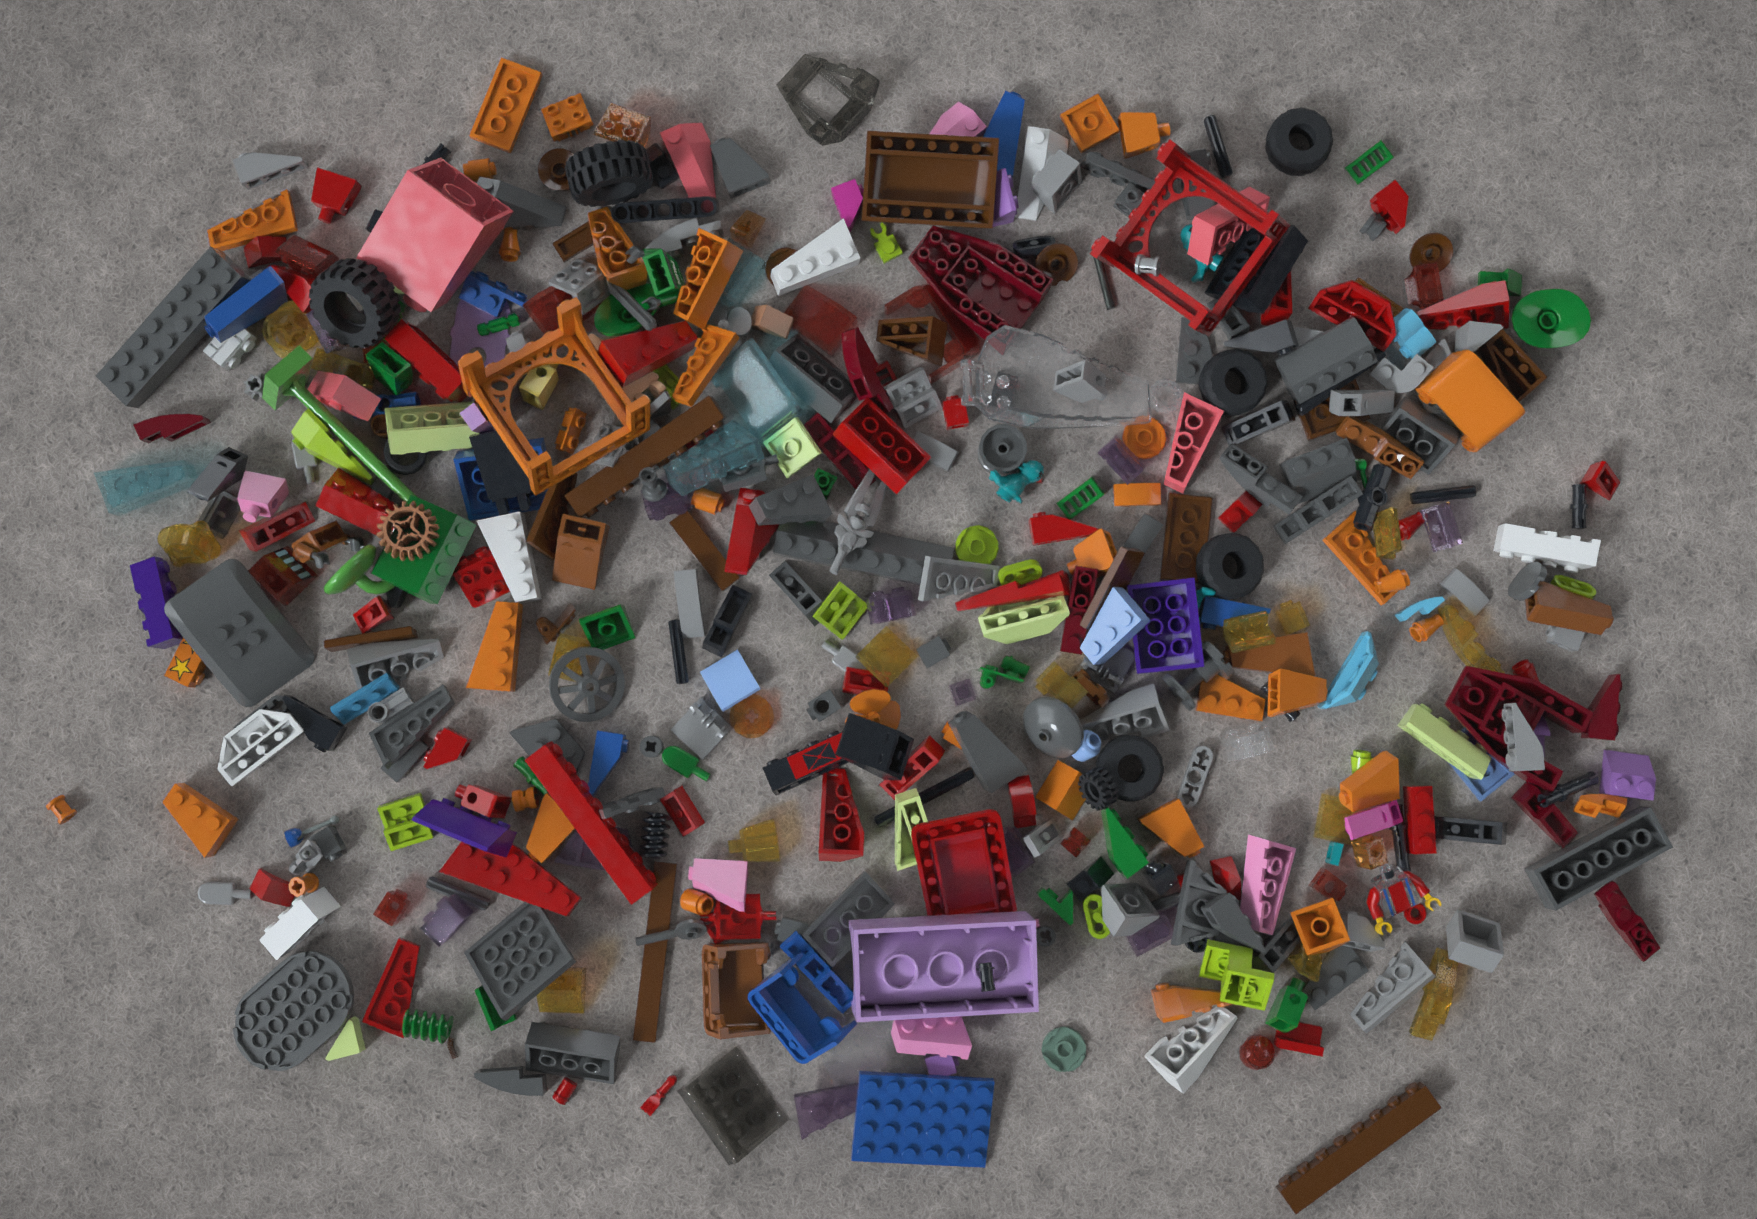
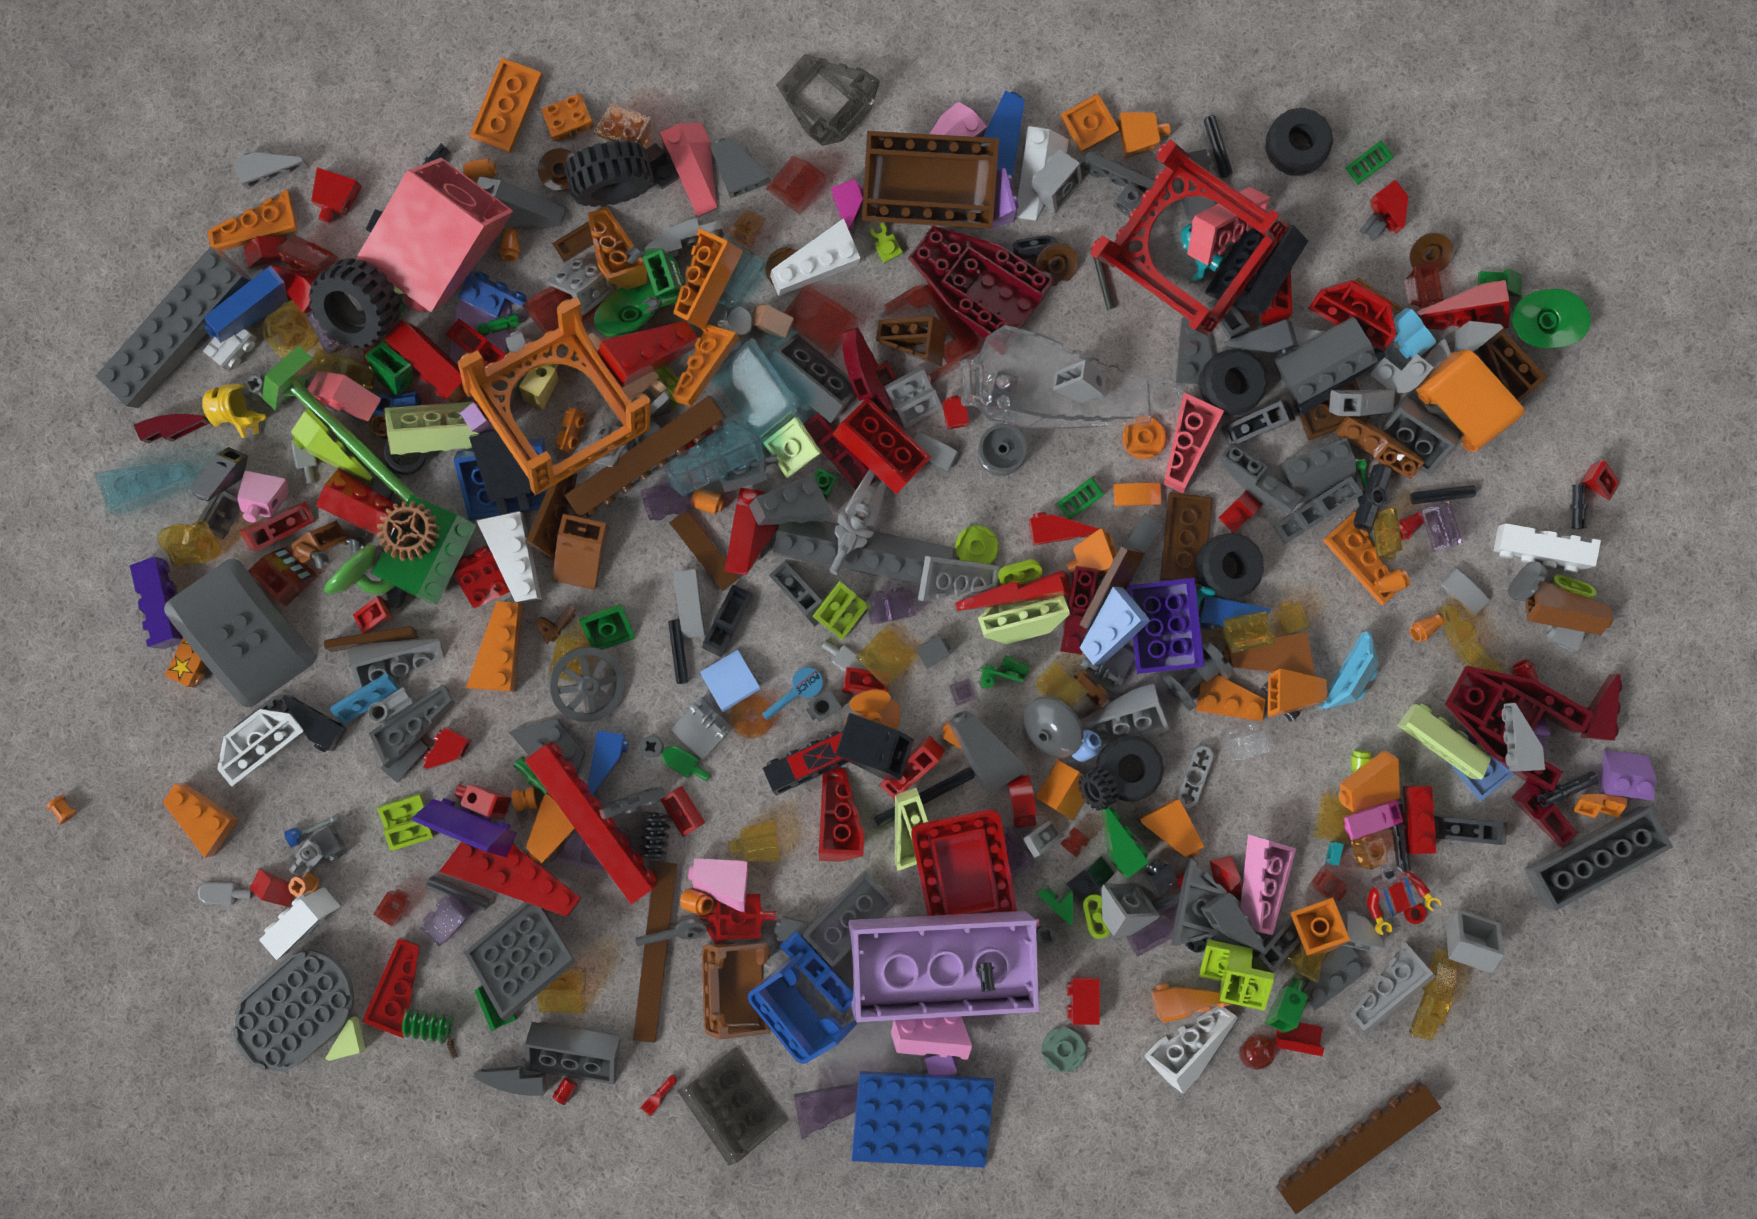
dark grey axle [608,283,657,331] -> none
black beam [611,196,719,223] -> none
dark grey piece [639,467,668,502] -> none
teal animal [989,460,1044,504] -> none
clear purple brick [1098,435,1145,485] -> none
light grey bush [1135,254,1162,277] -> none
medium azure slope [1395,596,1445,622] -> none
dark red slope [1594,881,1660,962] -> none
none -> yellow piece [202,383,267,438]
none -> red slope [445,318,507,366]
none -> dark azure piece [762,667,823,720]
none -> clear red slope [766,156,826,216]
none -> red brick [1066,976,1100,1025]

